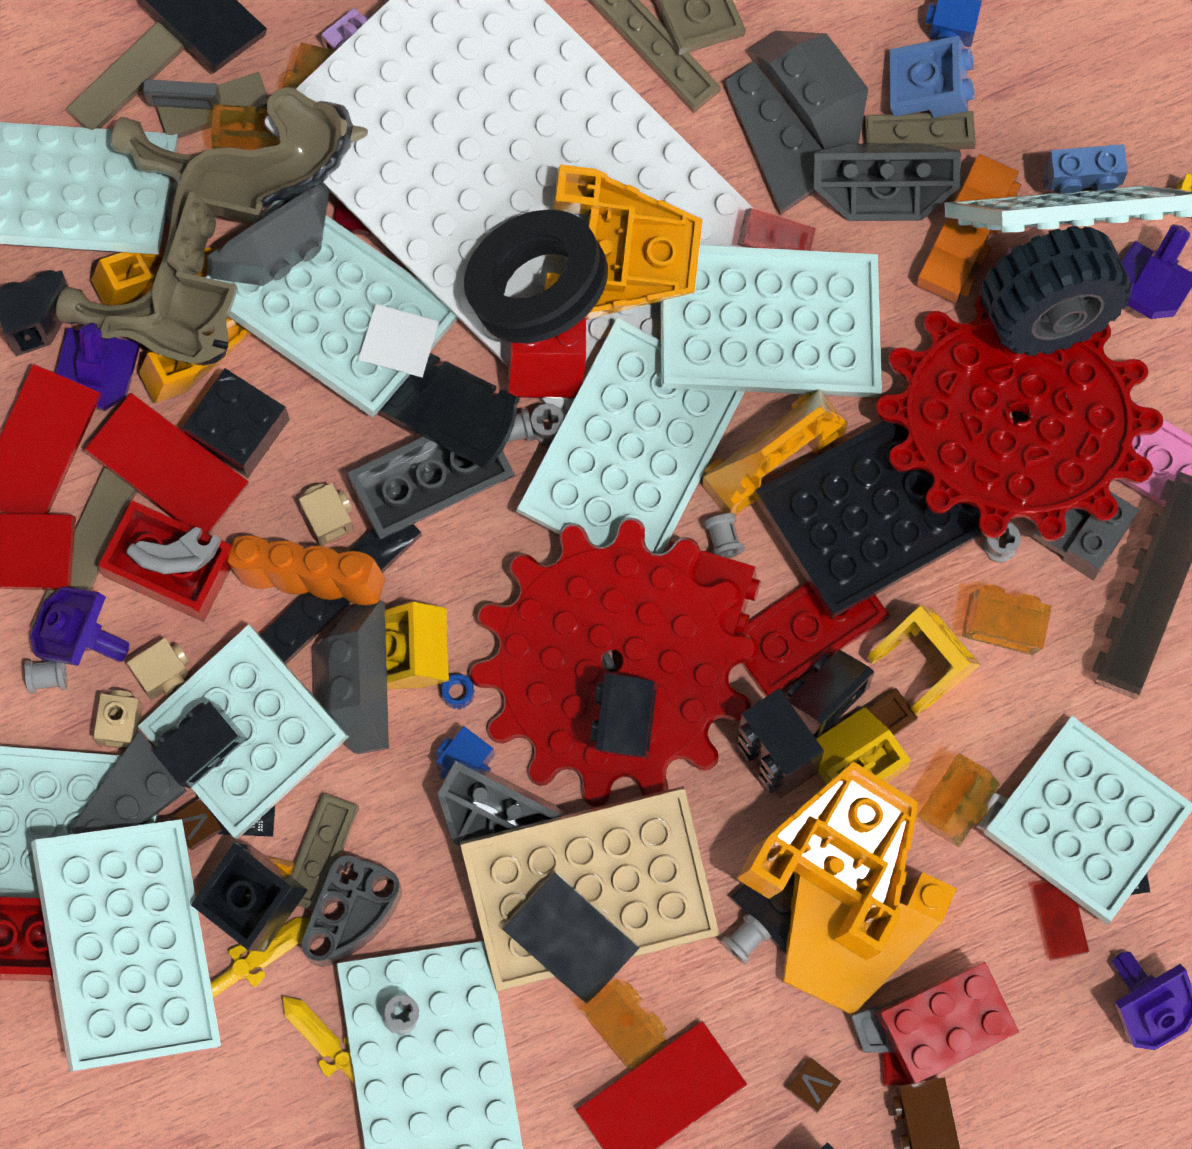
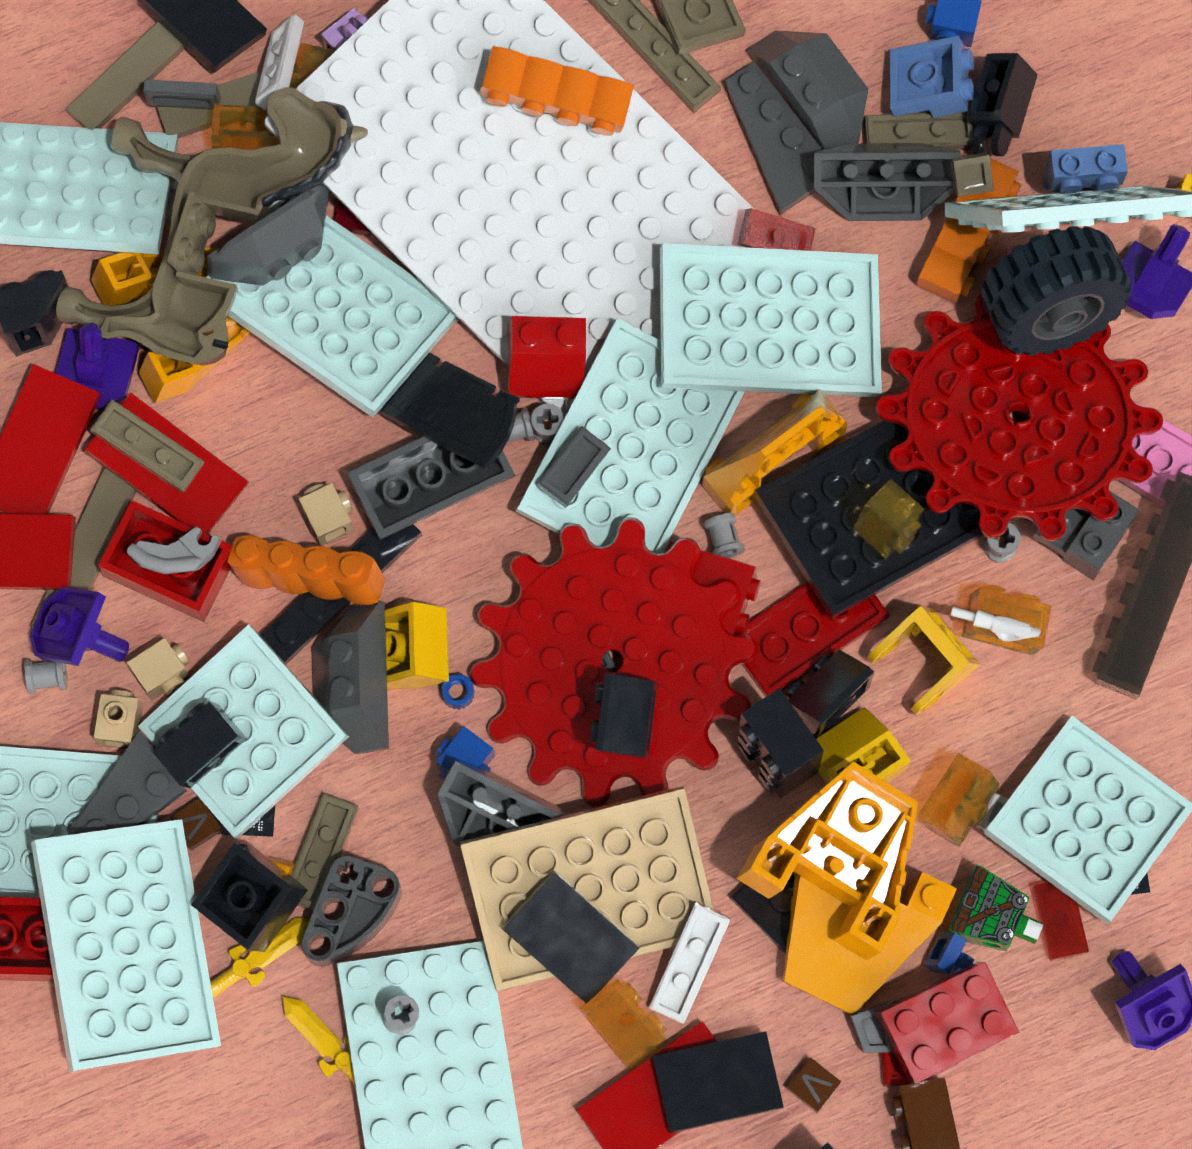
black brick [182,368,290,479] -> none
white sticker [358,304,439,377] -> none
black tyre [464,210,608,343] -> none
light orange wedge [543,164,703,320] -> none
light grey bush [721,913,772,965] -> none
reddish brown tile [867,688,918,736] -> none
none -> dark tan tile [91,400,204,494]
none -> white tile [255,14,304,110]
none -> orange brick [479,46,634,136]
none -> dark grey tile [536,426,611,508]
none -> white tile [649,902,731,1024]
none -> black tile [653,1031,784,1134]
none -> clear yellow brick [853,479,924,558]
none -> blue tile [923,932,975,974]
none -> torso [948,864,1044,951]
none -> dark tan tile [951,152,994,197]
none -> white hand [951,606,1041,641]
none -> black hinge [970,53,1038,156]

